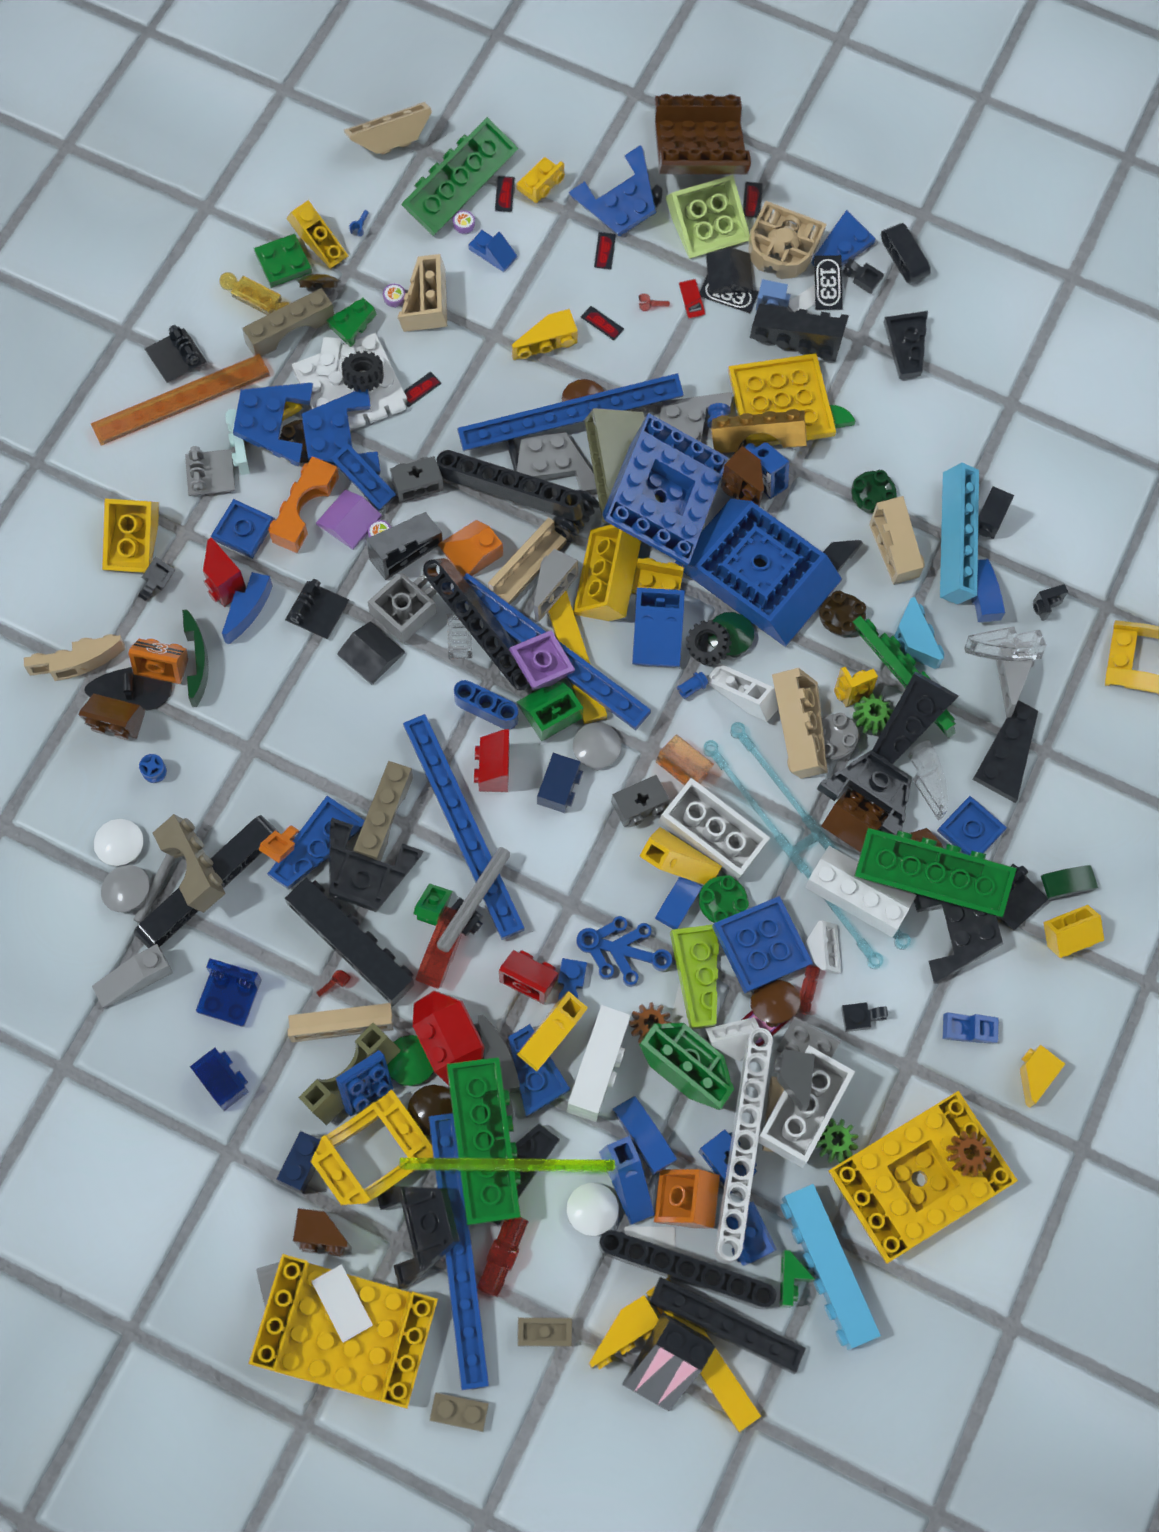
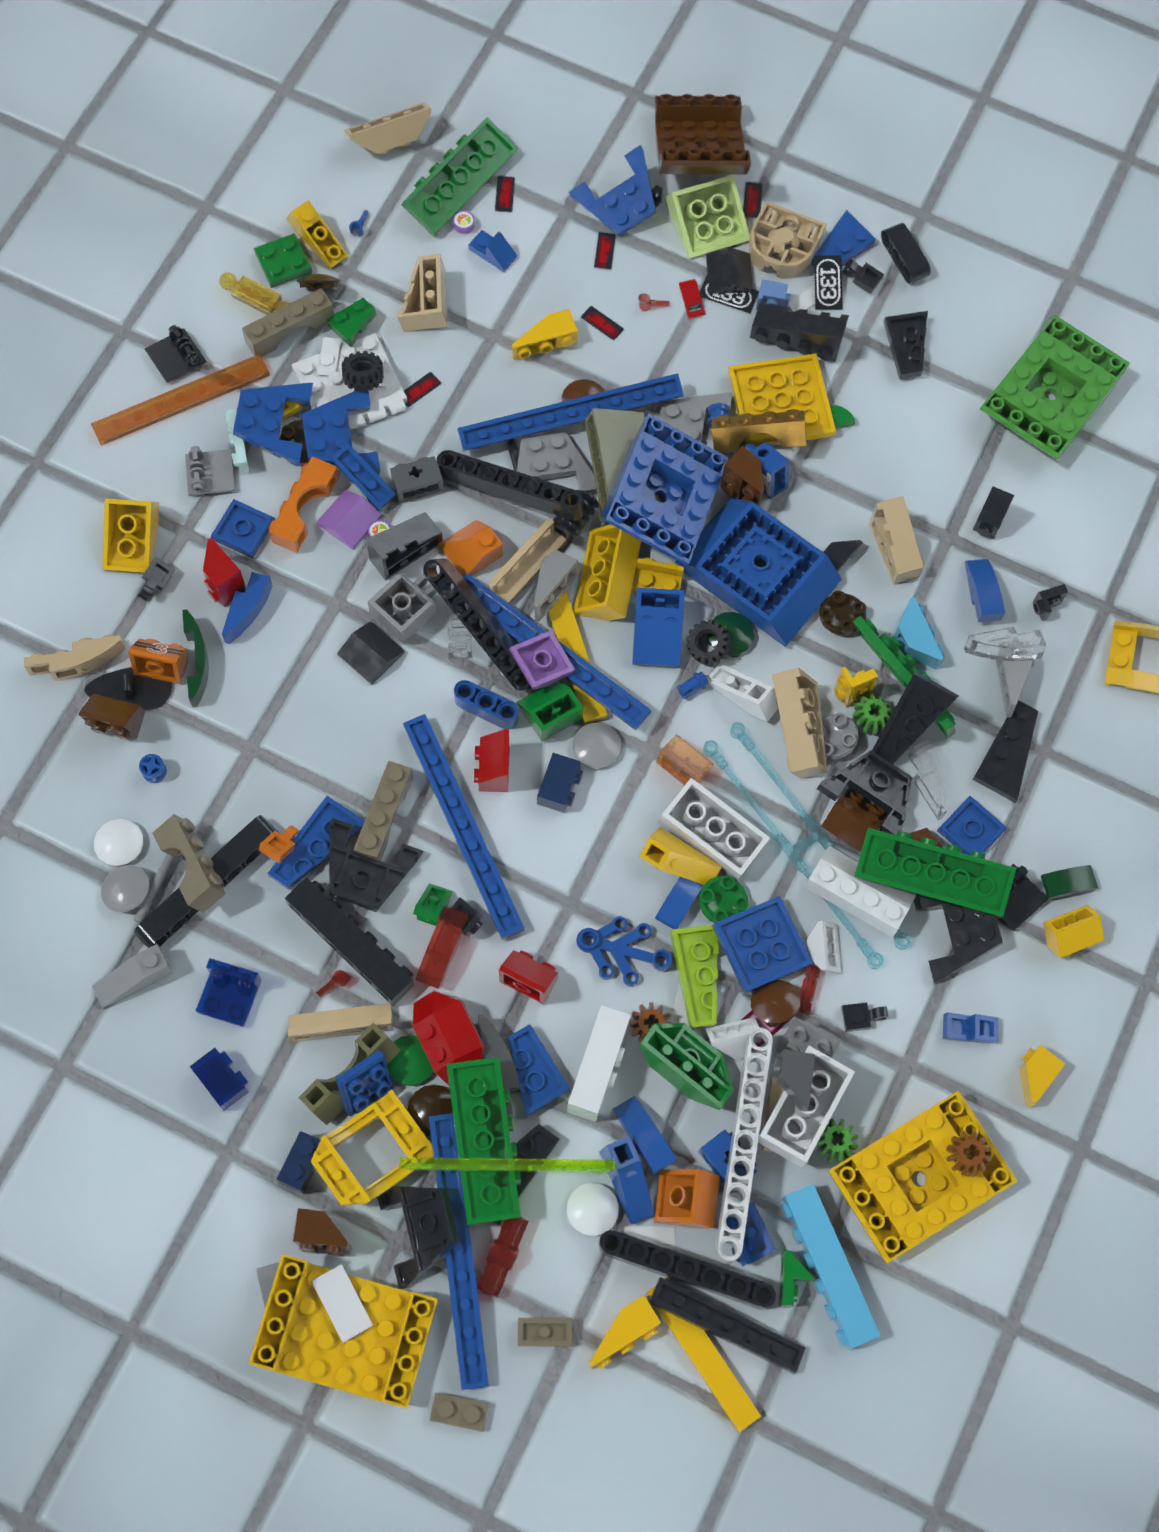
black hinge [285,579,349,639] -> none
tile [383,284,405,307] -> none
light grey axle [437,847,510,952] -> none
yellow bracket [516,156,565,203] -> none
yellow slope [517,991,588,1072] -> none
blue plate [558,958,587,1001] -> none
dark grey brick [611,775,669,827] -> none
slope [622,1312,715,1411] -> none
dark green dish [851,470,897,513] -> none
medium azure brick [940,463,979,604] -> none
none -> bright green slope [980,315,1130,459]

